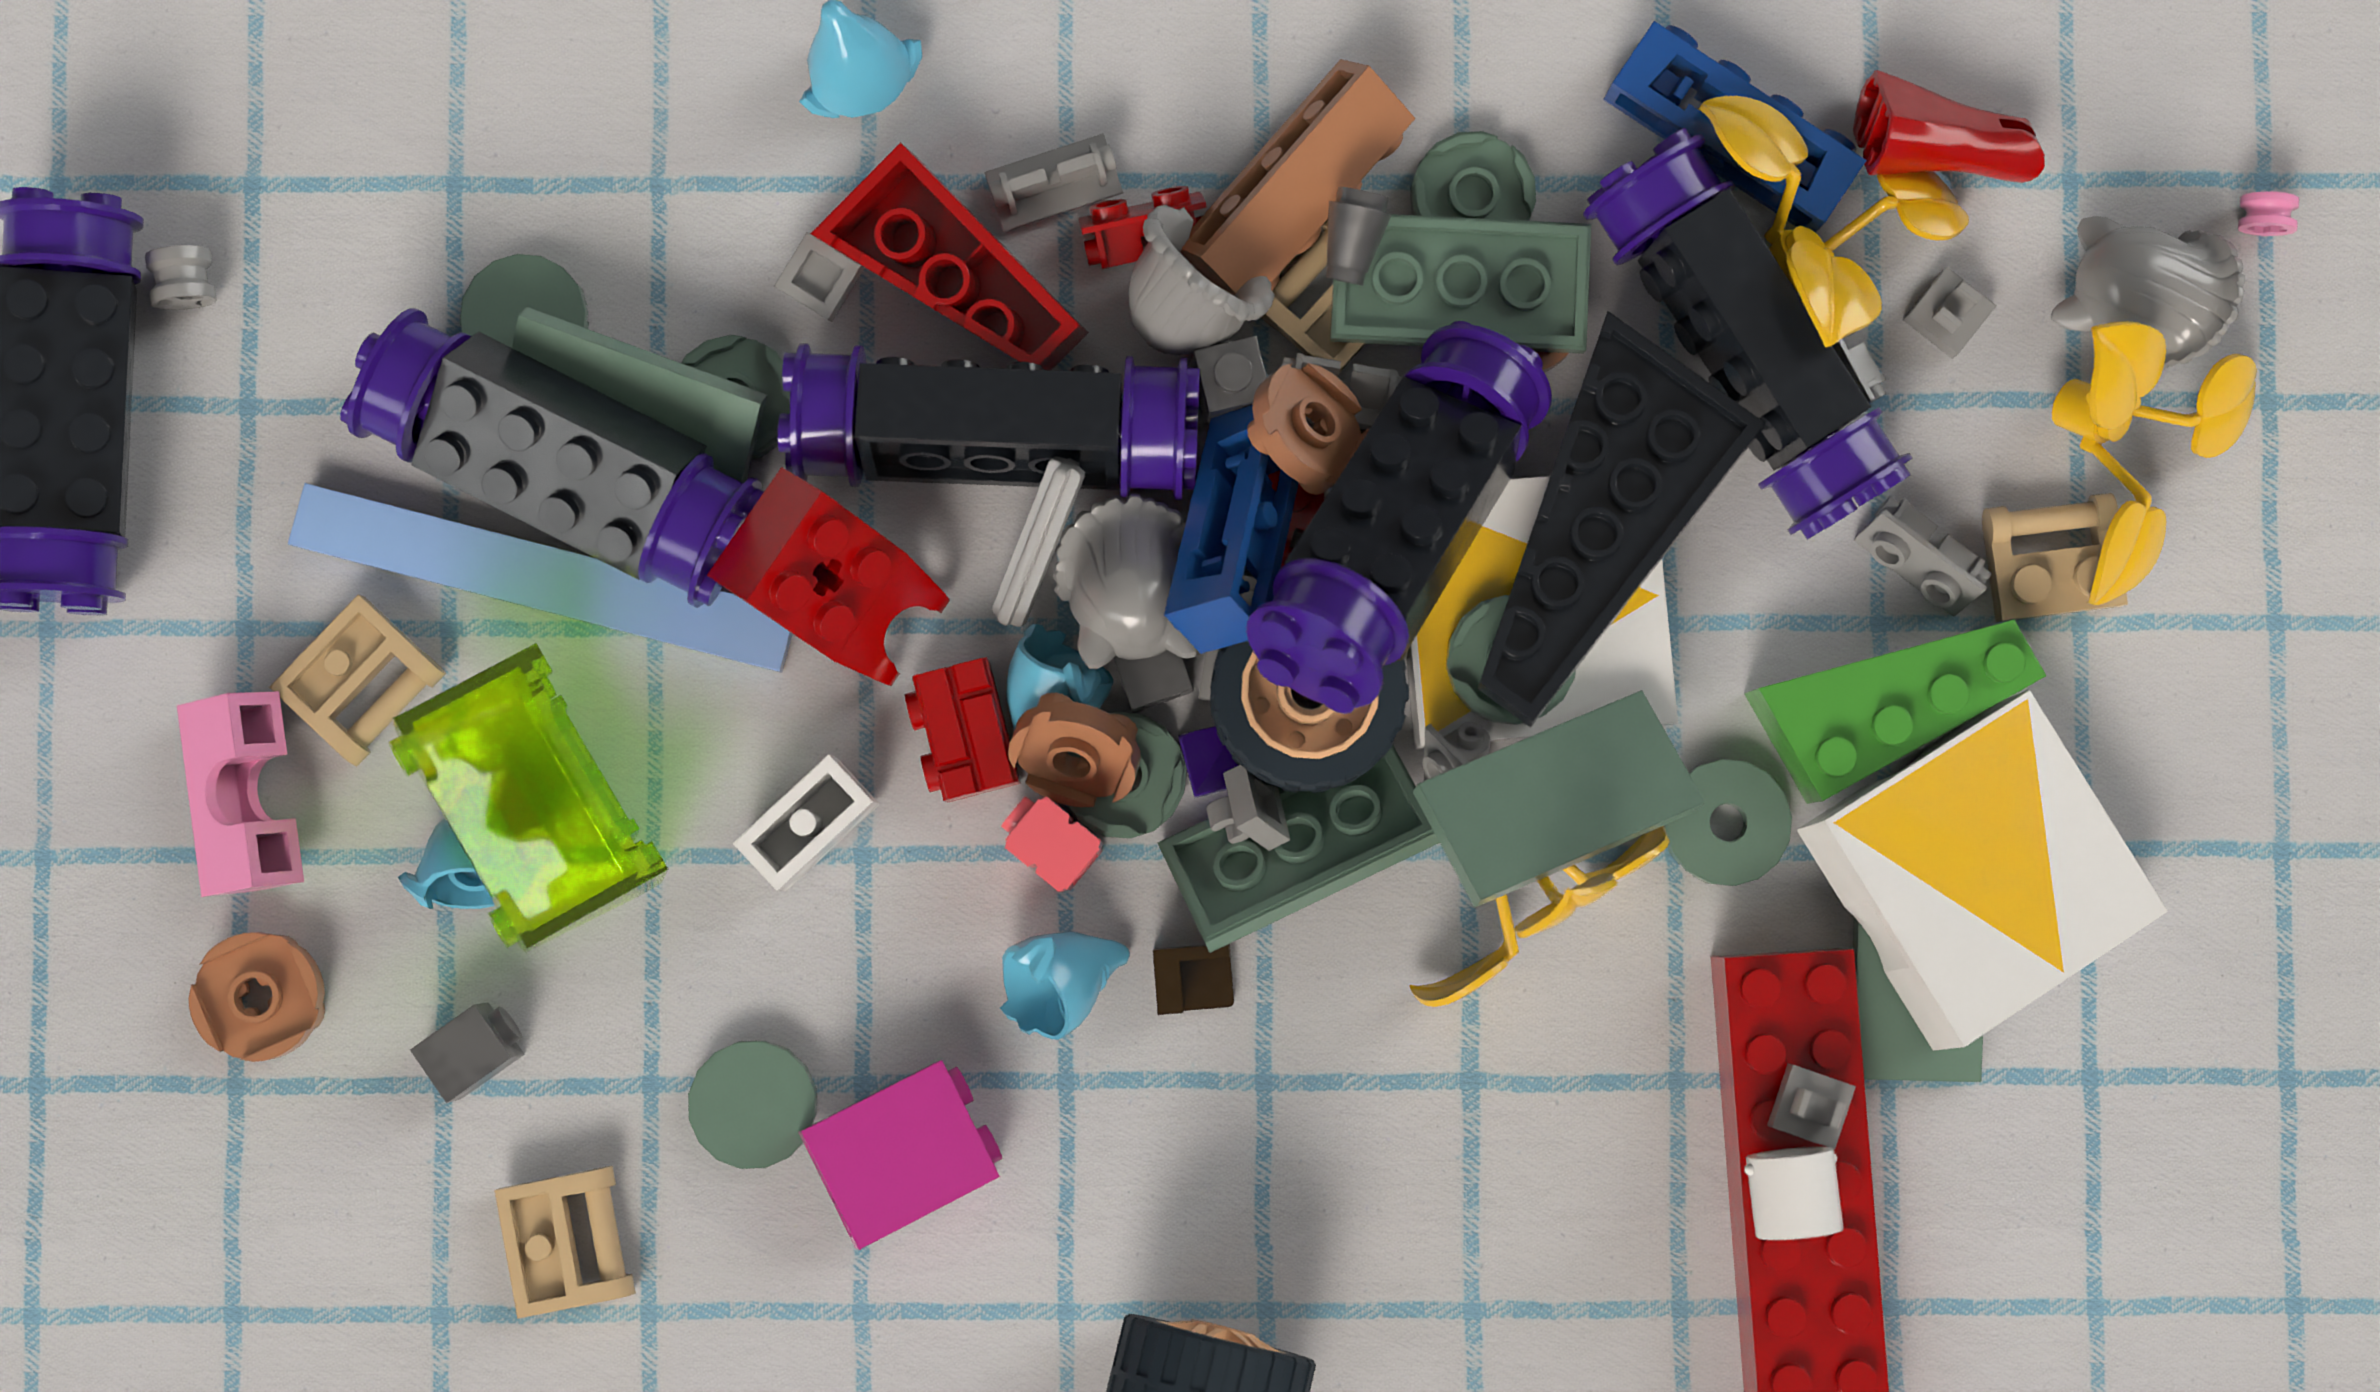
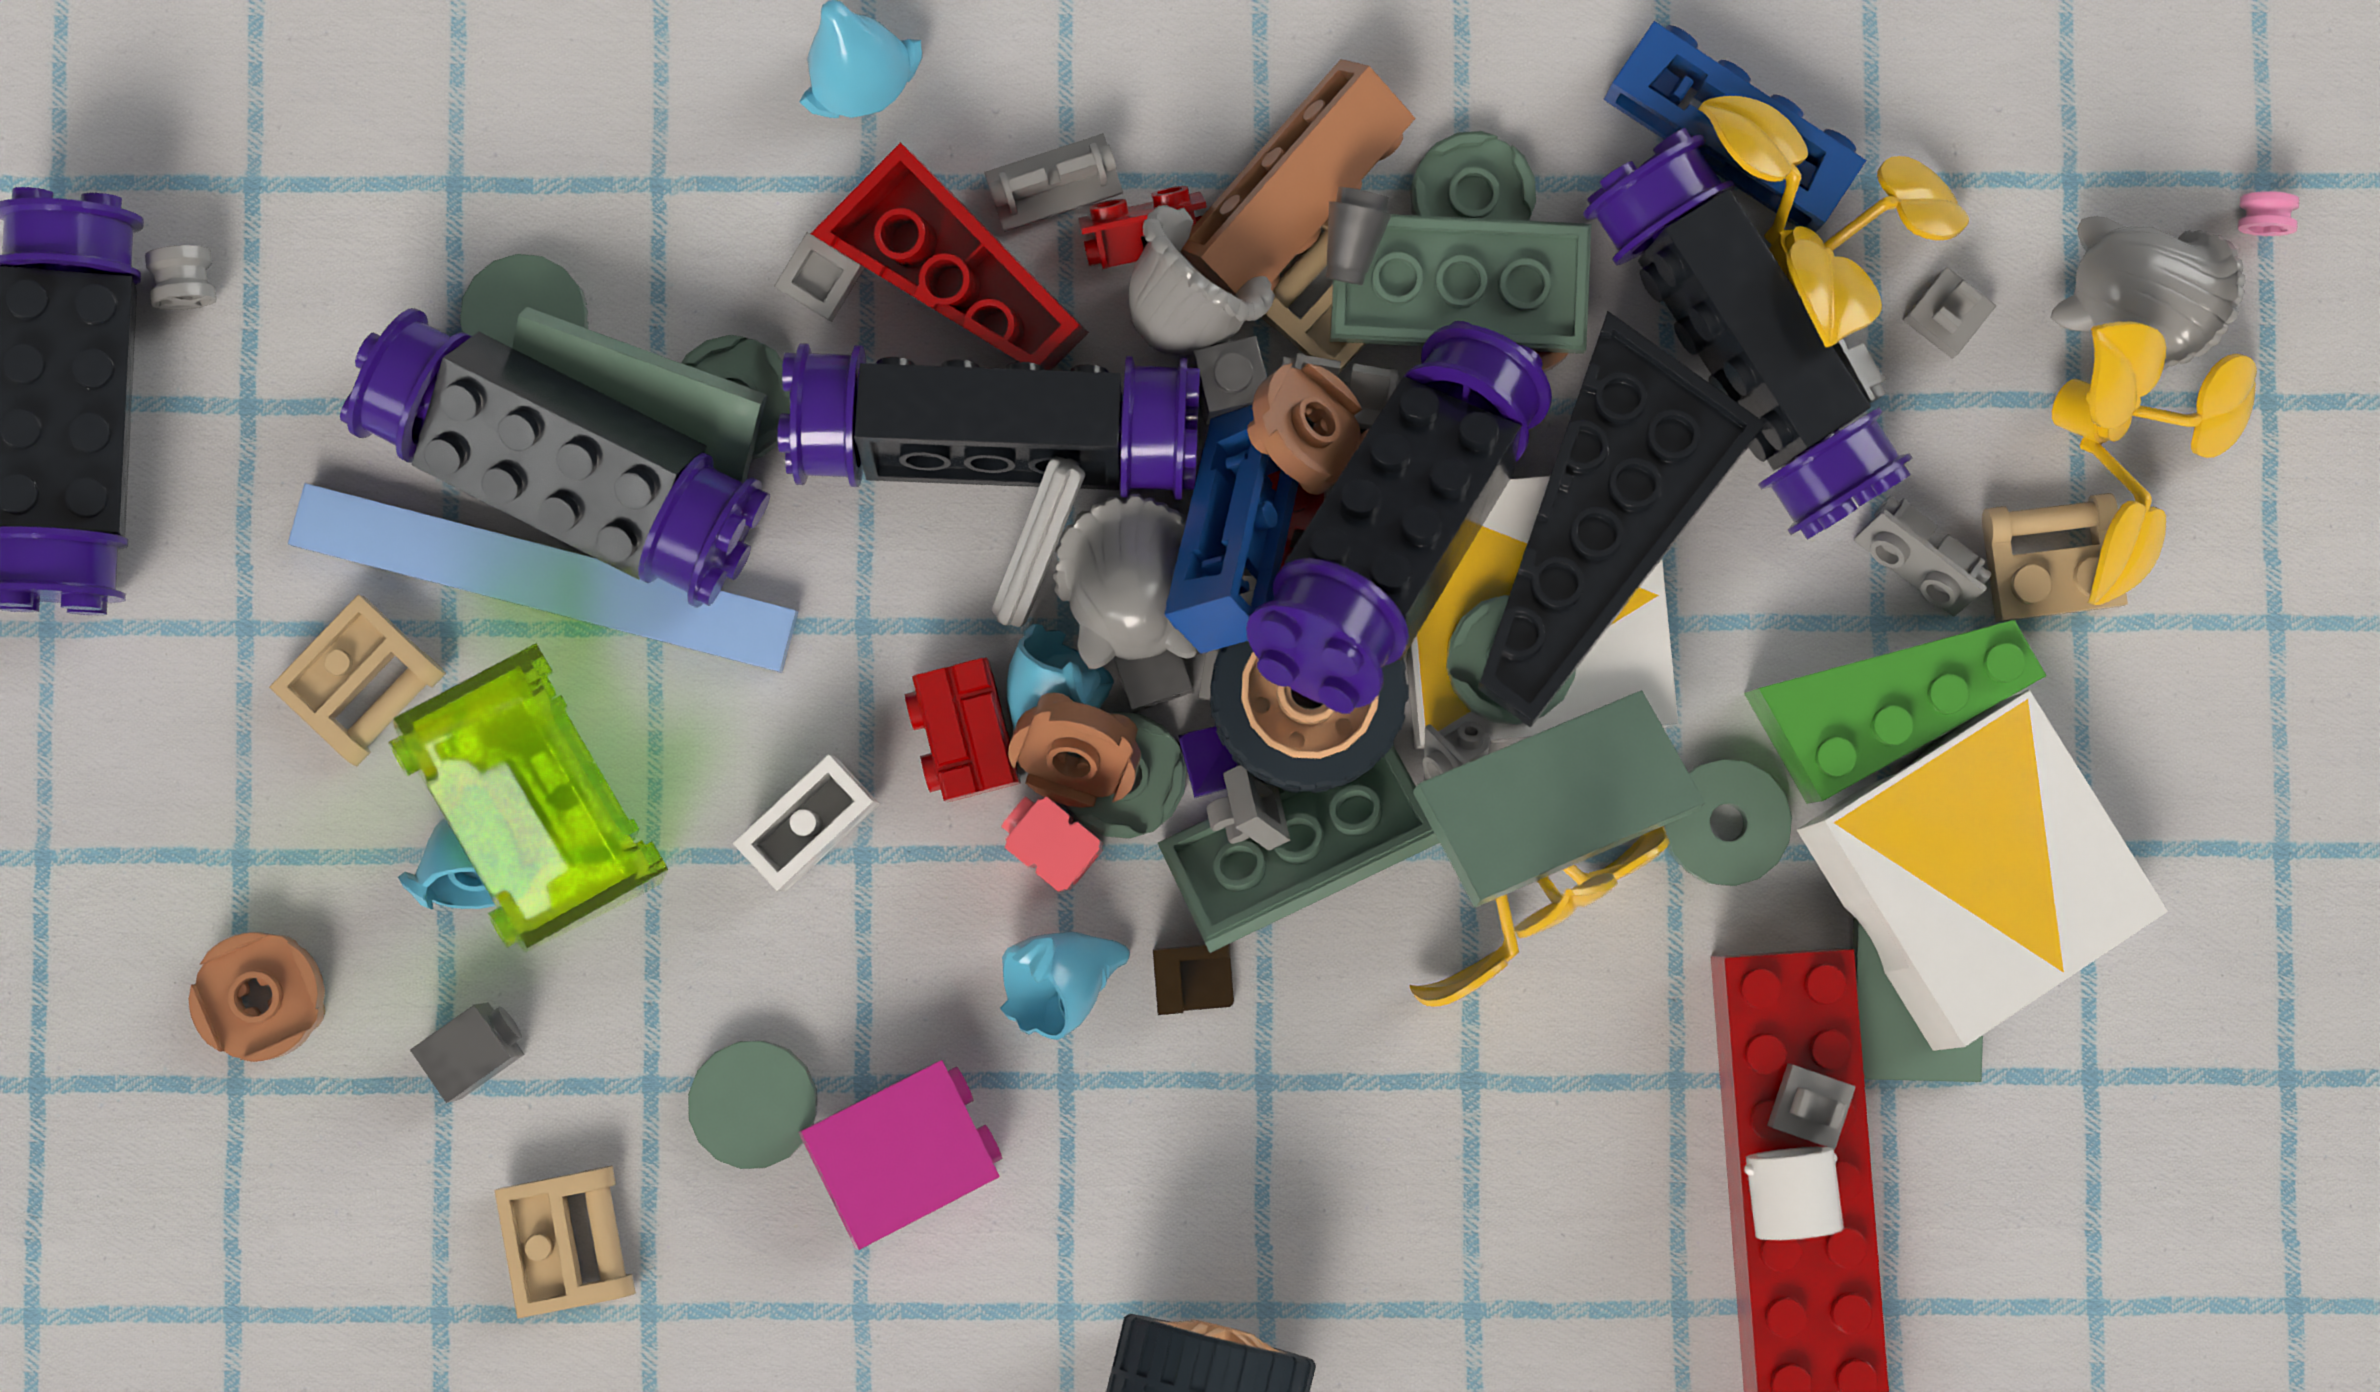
bright pink arch [177,691,304,897] -> none
red brick [707,467,950,686] -> none
red piece [1853,70,2045,183] -> none

